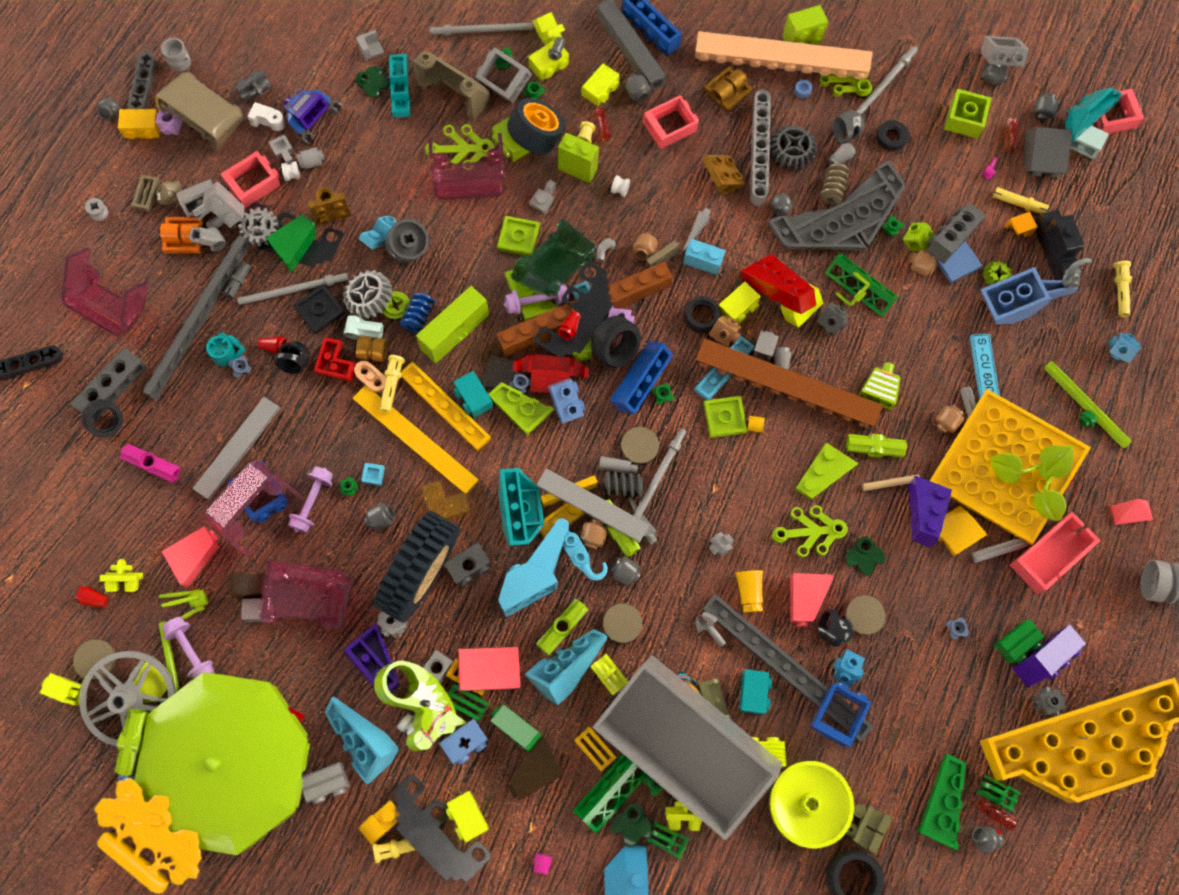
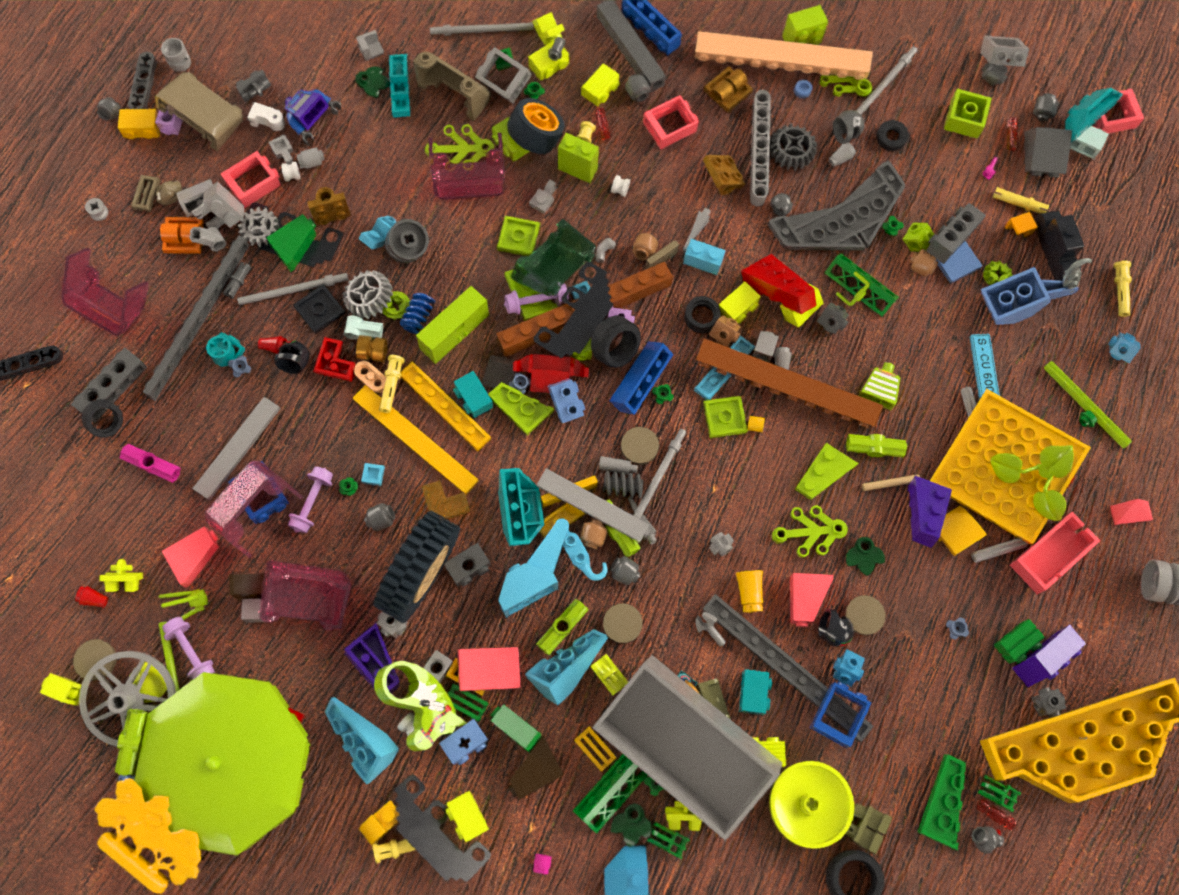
light grey brick [301,762,350,805] -> none
red cone [558,311,581,340] -> none
dark tan piece [820,164,849,206] -> none
medium nougat head [935,405,964,433] -> none

